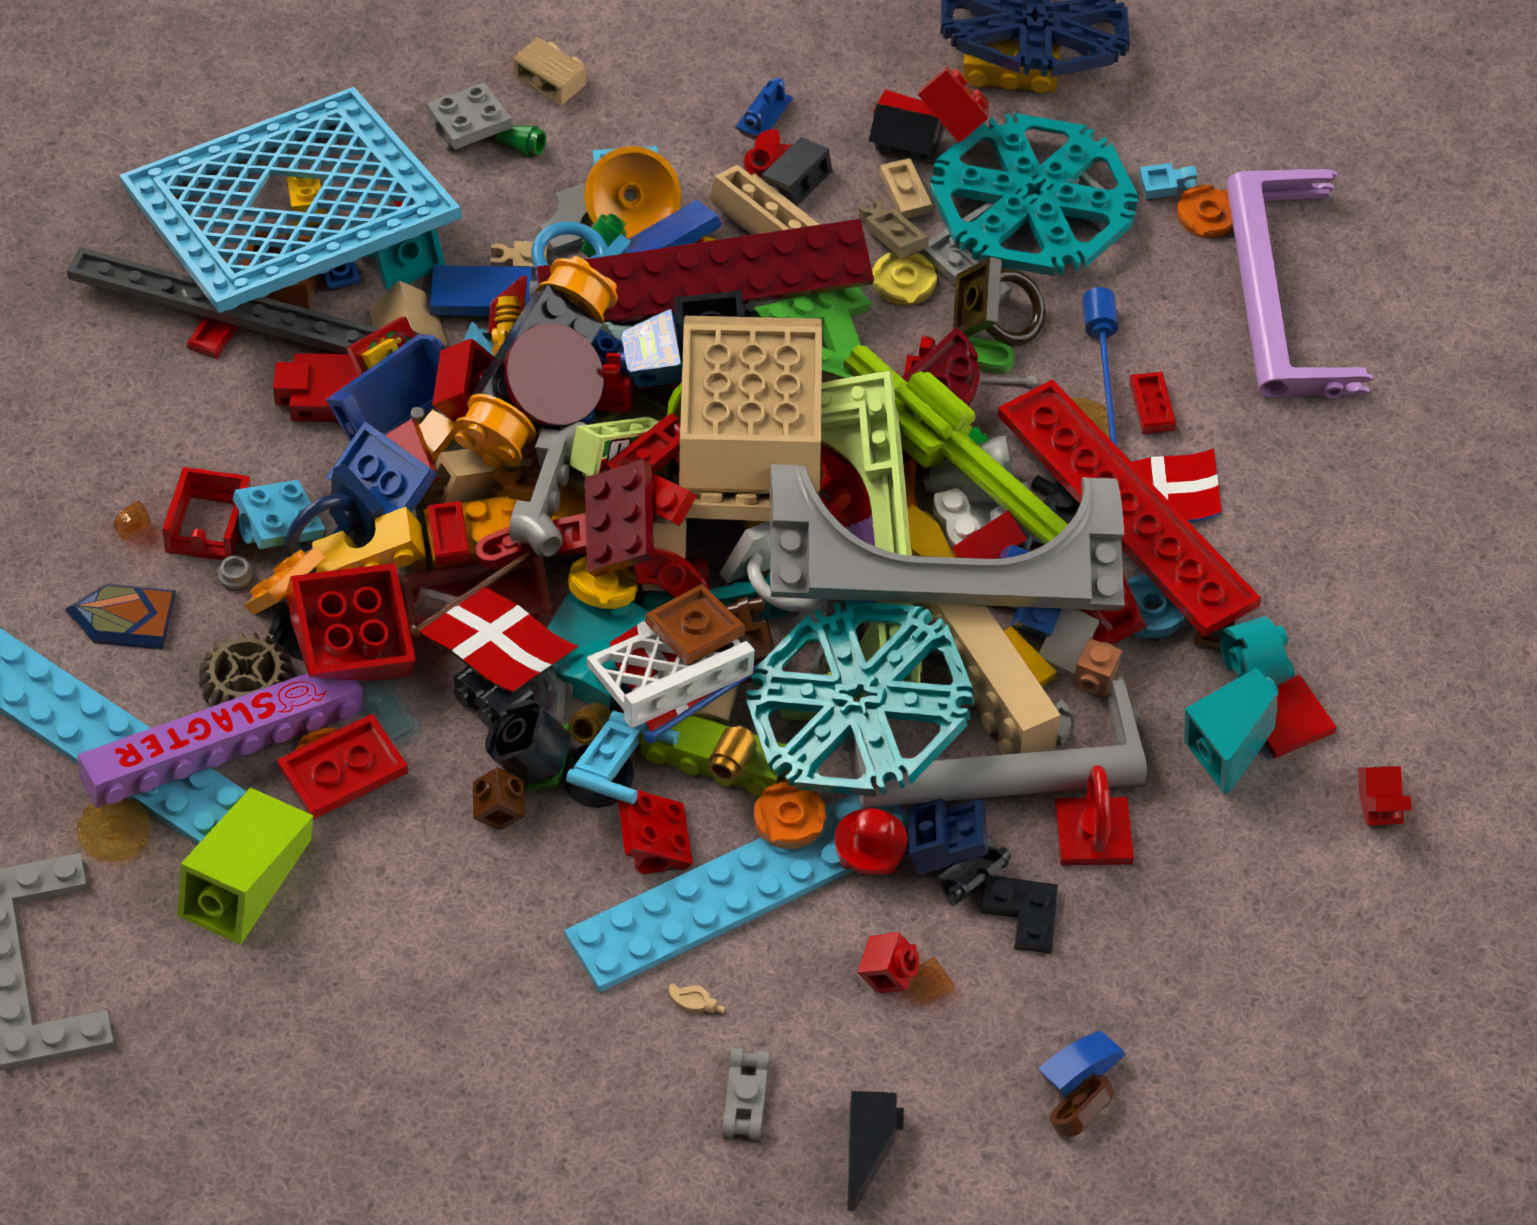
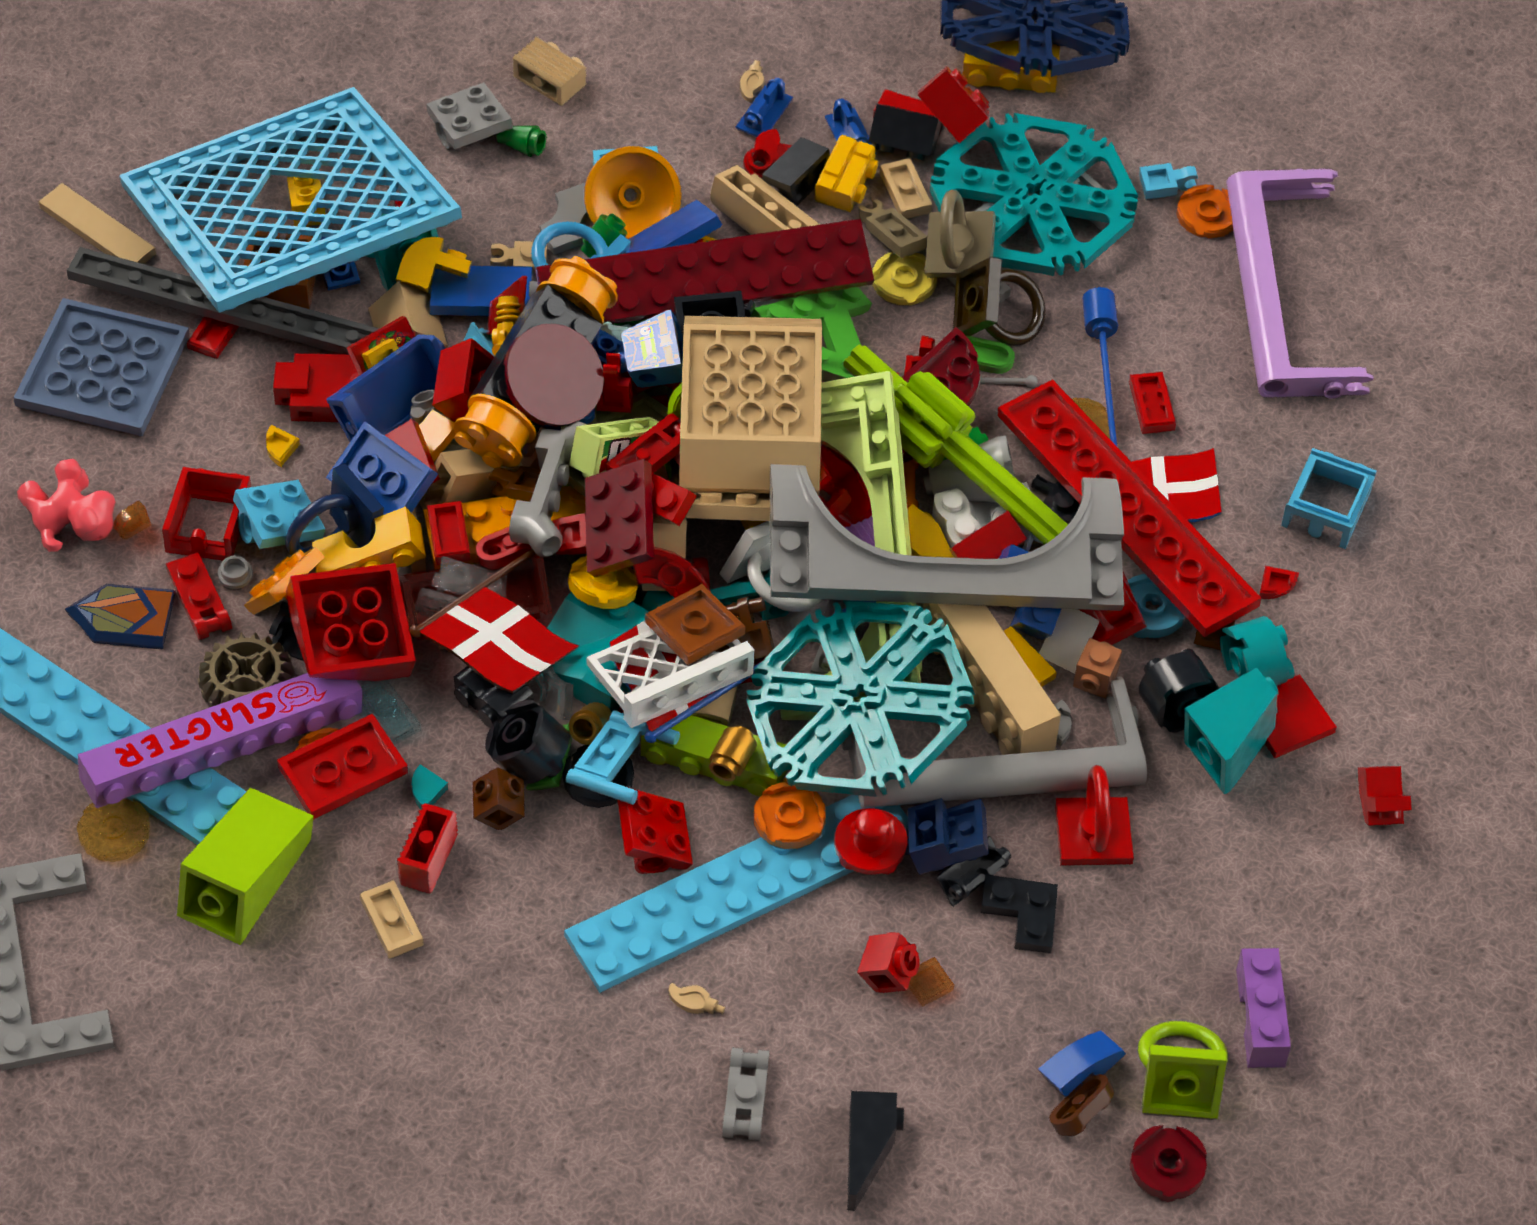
none -> sand blue plate [13,298,190,437]
none -> coral animal [17,459,116,552]
none -> tan tile [39,183,156,264]
none -> red plate [166,552,233,640]
none -> yellow tile [266,425,300,467]
none -> tan plate [360,880,423,959]
none -> yellow brick [396,237,471,293]
none -> red brick [397,803,458,894]
none -> light grey plate [411,390,440,418]
none -> teal tile [412,764,448,810]
none -> clear hinge [432,556,507,597]
none -> tan piece [740,60,764,102]
none -> yellow brick [815,135,879,212]
none -> blue hinge [825,98,877,155]
none -> dark tan tile [925,189,996,278]
none -> dark red plate [1129,1125,1207,1202]
none -> lime tile [1138,1021,1228,1119]
none -> black brick [1139,649,1220,733]
none -> medium lavender arch [1236,948,1291,1068]
none -> red tile [1259,566,1299,599]
none -> medium azure window [1281,448,1377,549]

